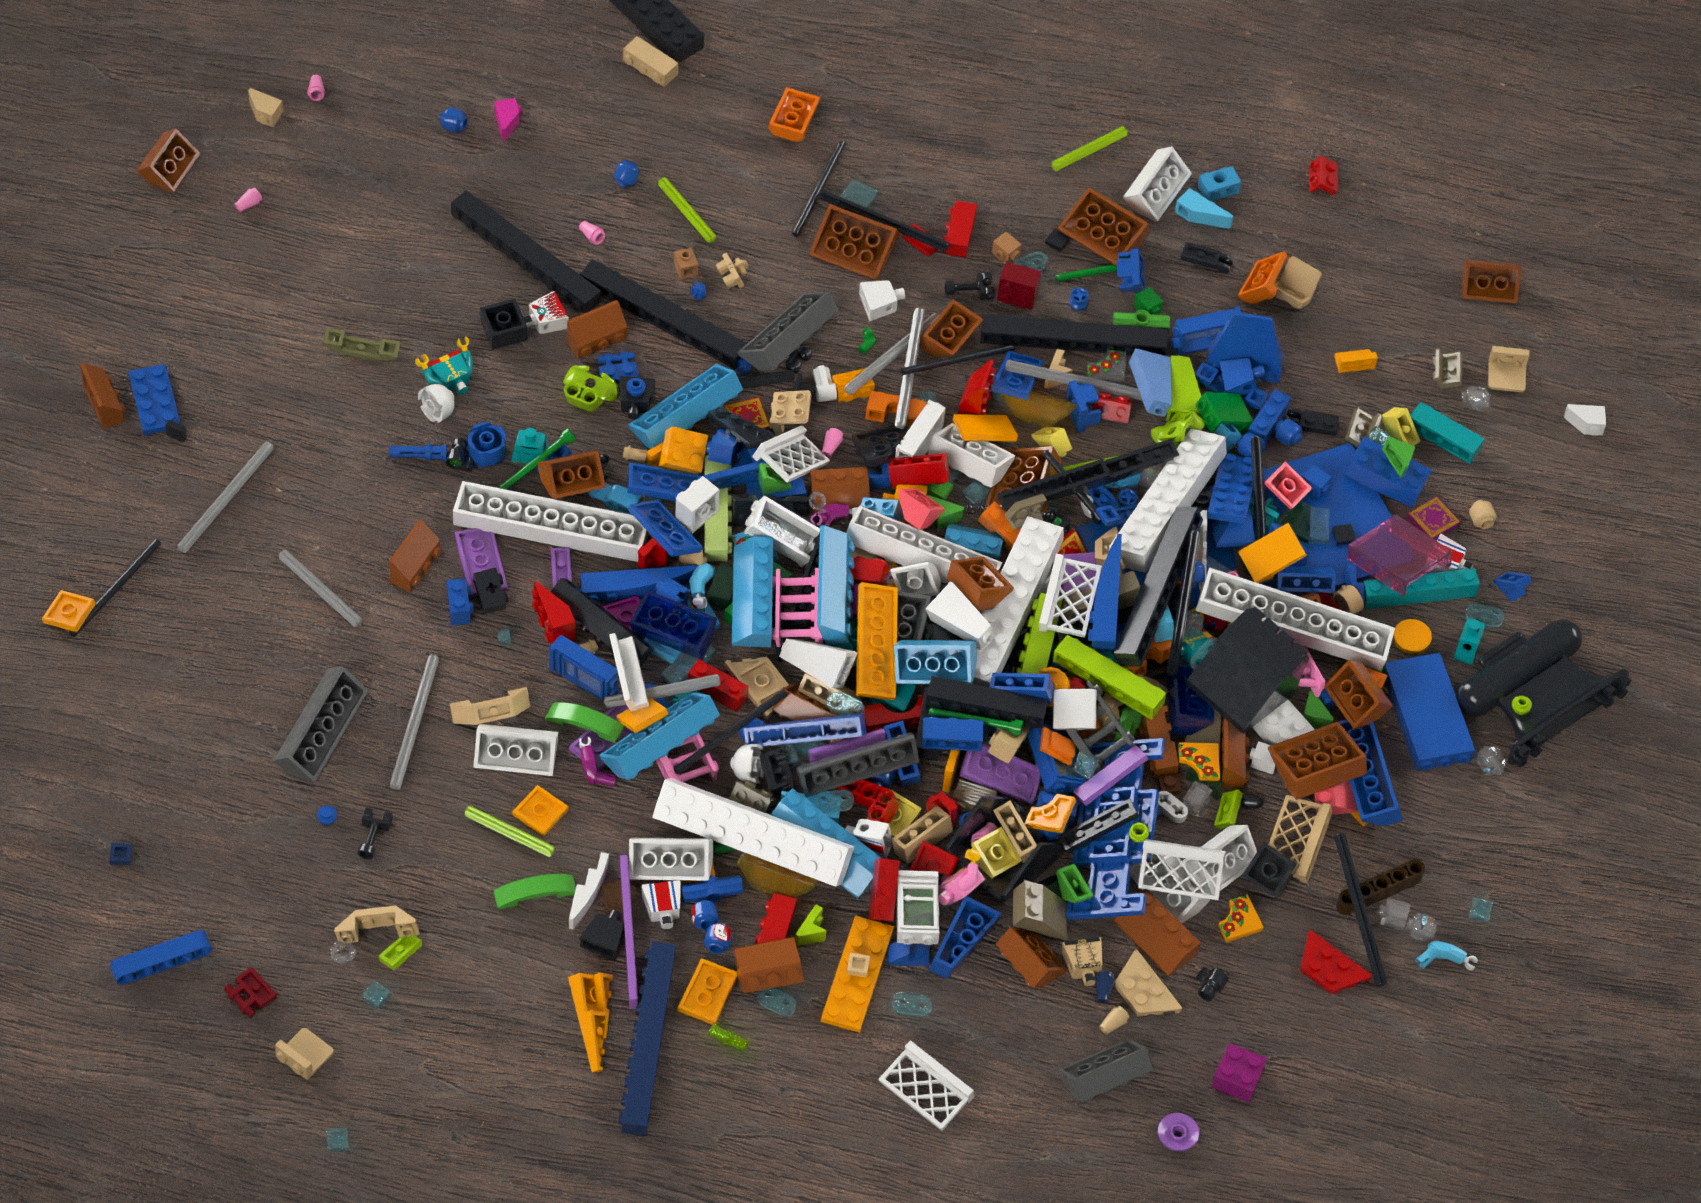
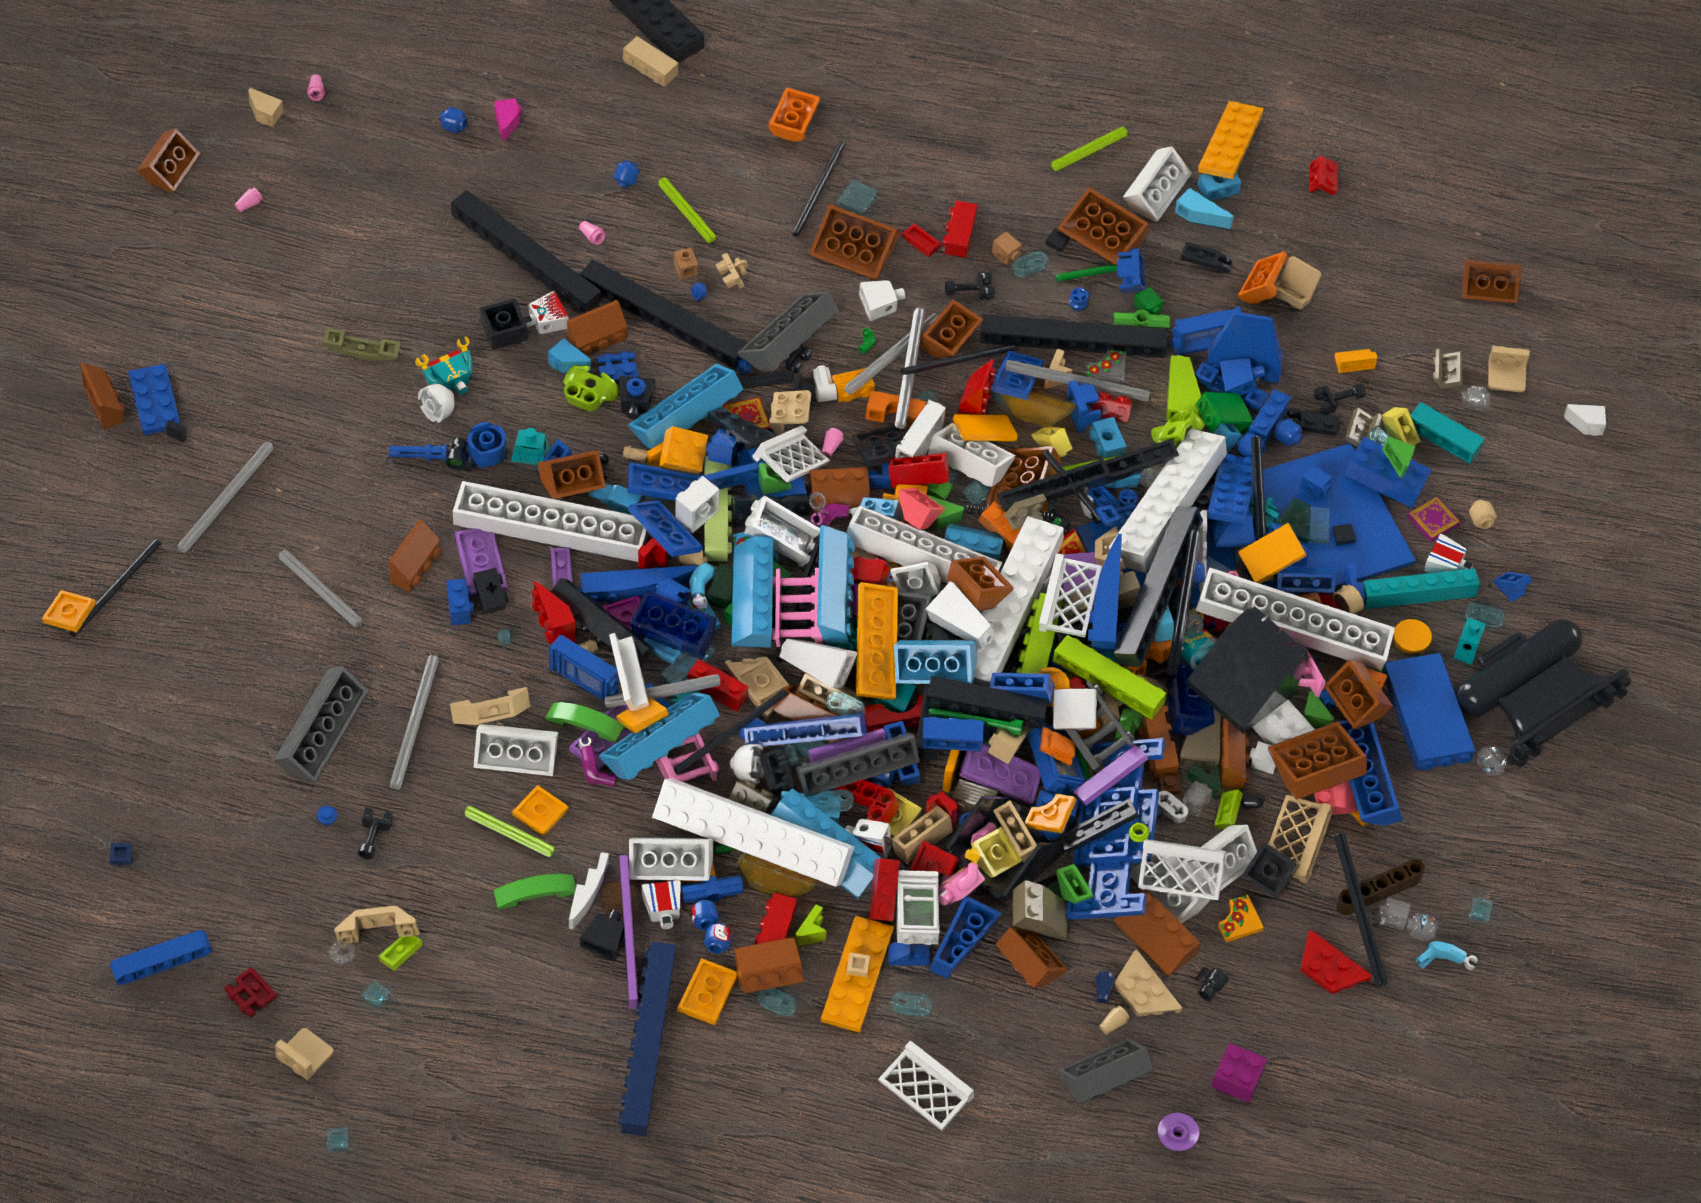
green piece [499,427,577,490] -> none
light orange wedge [568,973,613,1072] -> none
clear neon green axle [708,1024,749,1051] -> none
black axle [819,190,950,252] -> none
dark red brick [997,262,1041,310] -> none
tan torso [1061,937,1102,986] -> none
clear light blue plate [1073,752,1098,779] -> none
medium blue slope [1129,348,1171,417] -> none
light orange tile [1178,742,1220,781] -> none
coral slope [1264,462,1312,510] -> none
clear pink panel [1347,514,1452,596] -> none
lime plate [1512,696,1532,715] -> none
none -> dark azure slope [548,338,591,373]
none -> dark azure brick [1089,417,1127,459]
none -> light orange plate [1198,101,1264,179]
none -> black bar [1313,383,1366,415]

